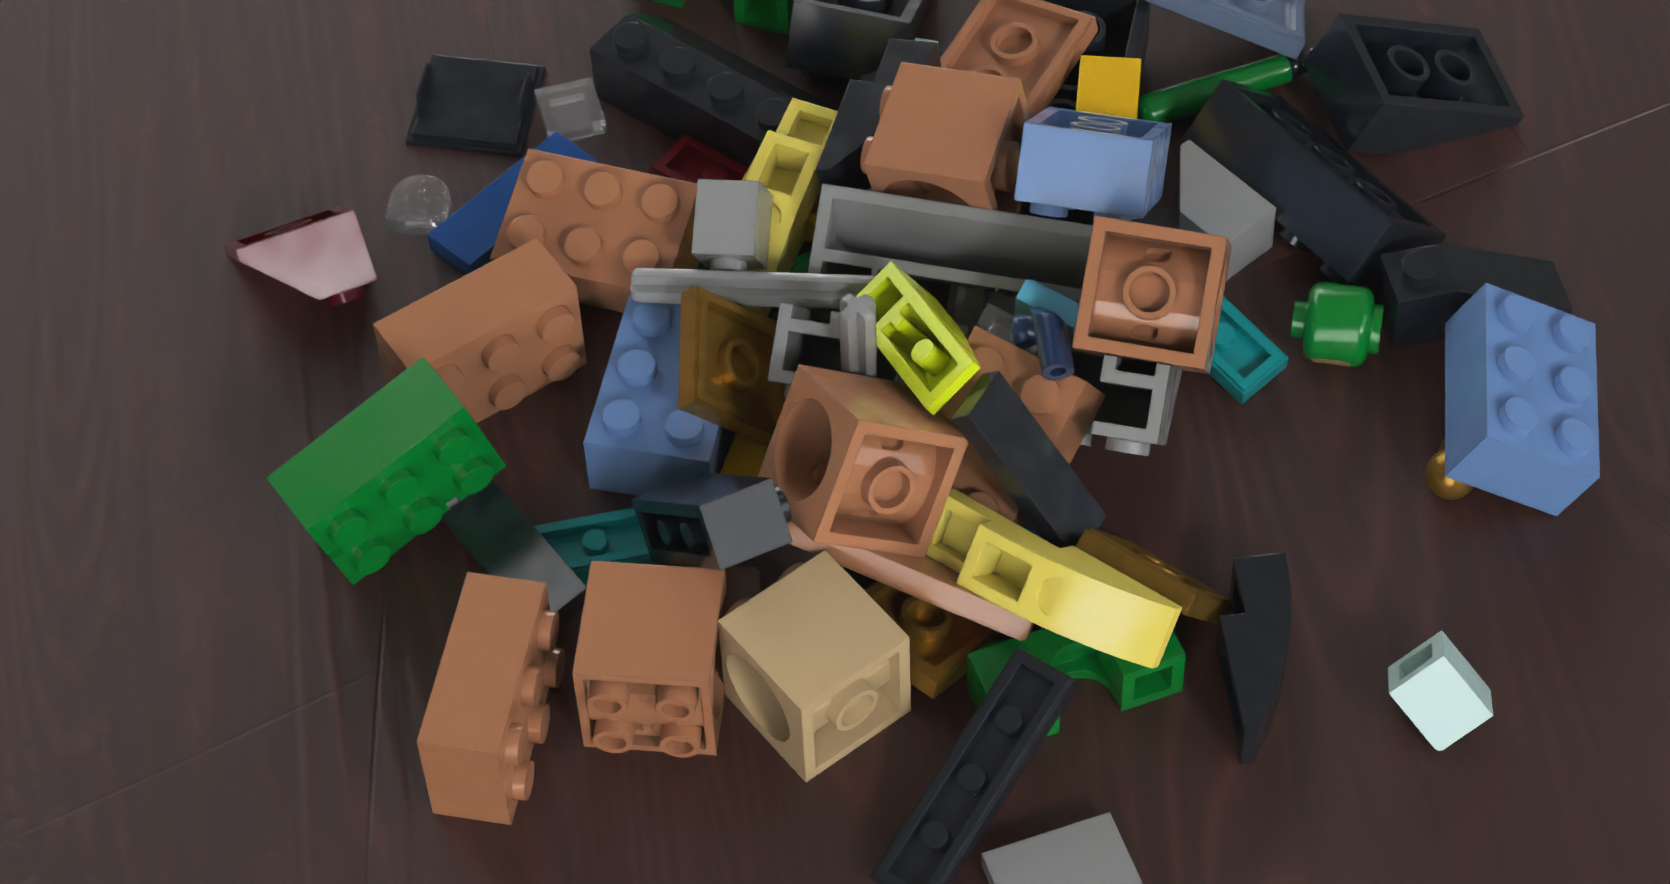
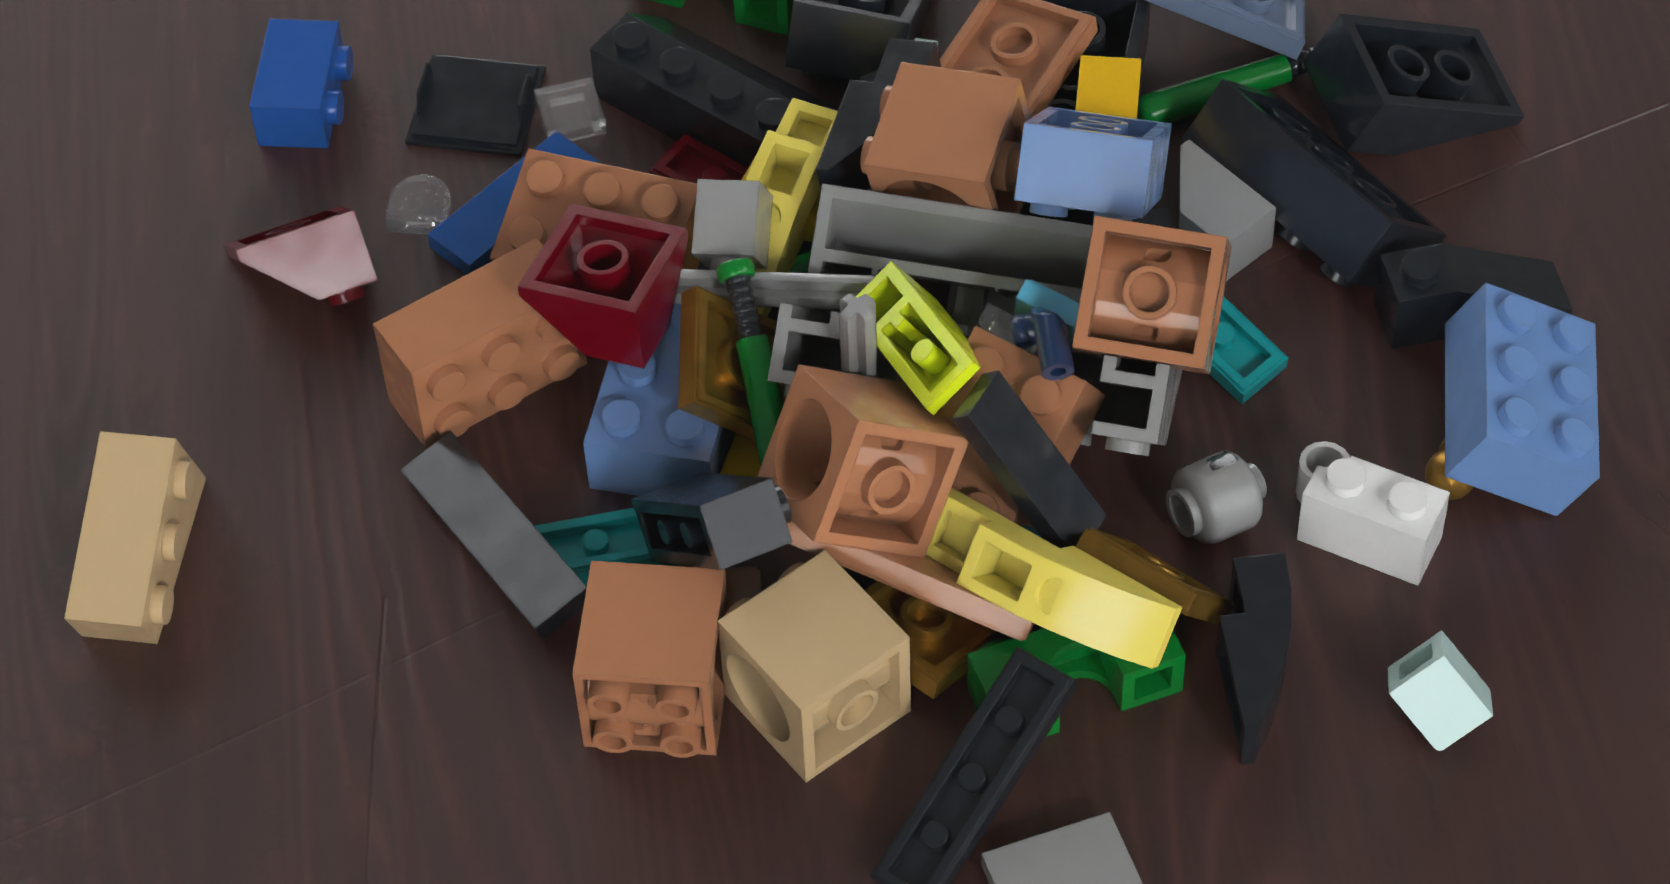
green piece [267,357,506,585] -> none
nougat brick [417,572,565,825] -> none
green head [1290,282,1384,367] -> none
none -> tan wedge [64,431,206,644]
none -> blue brick [249,19,353,149]
none -> dark red slope [517,204,688,369]
none -> green piece [716,258,784,468]
none -> light grey head [1166,450,1267,545]
none -> white hinge [1296,441,1450,586]

